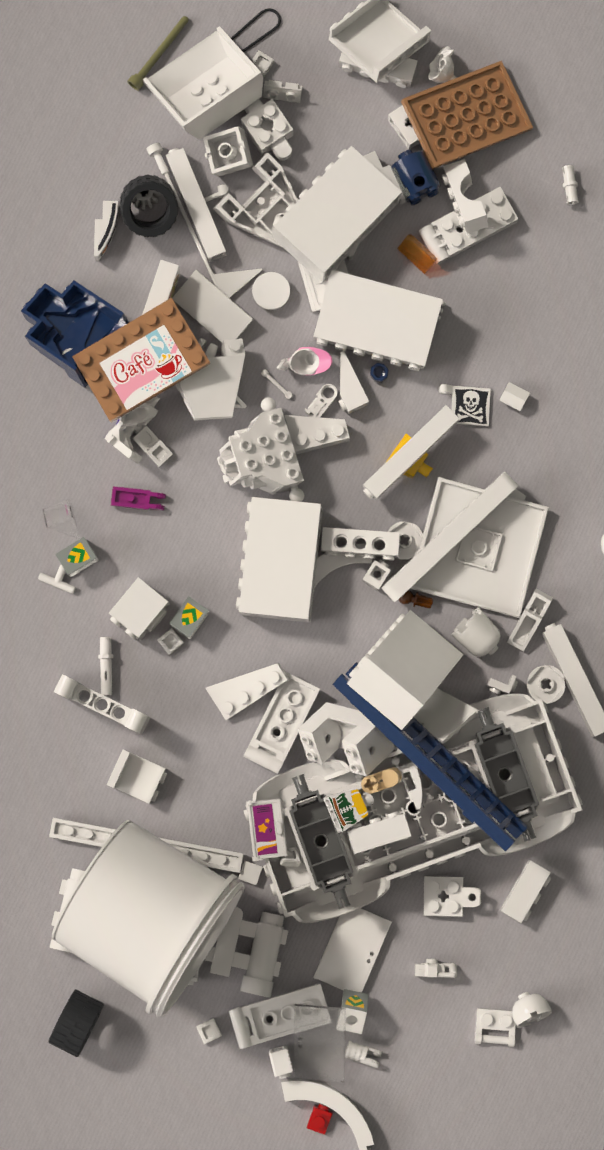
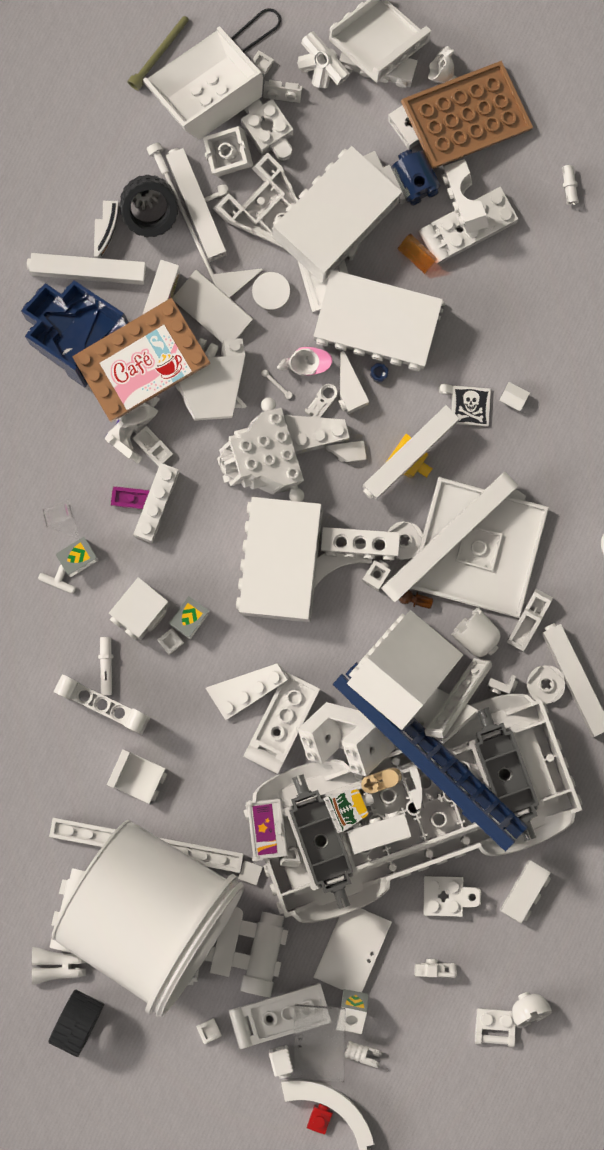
none -> white brick [27,253,146,285]
none -> white piece [32,947,86,985]
none -> white arch [133,463,179,543]
none -> white piece [297,31,350,88]
none -> white slope [326,441,366,462]
none -> white tile [425,658,492,738]

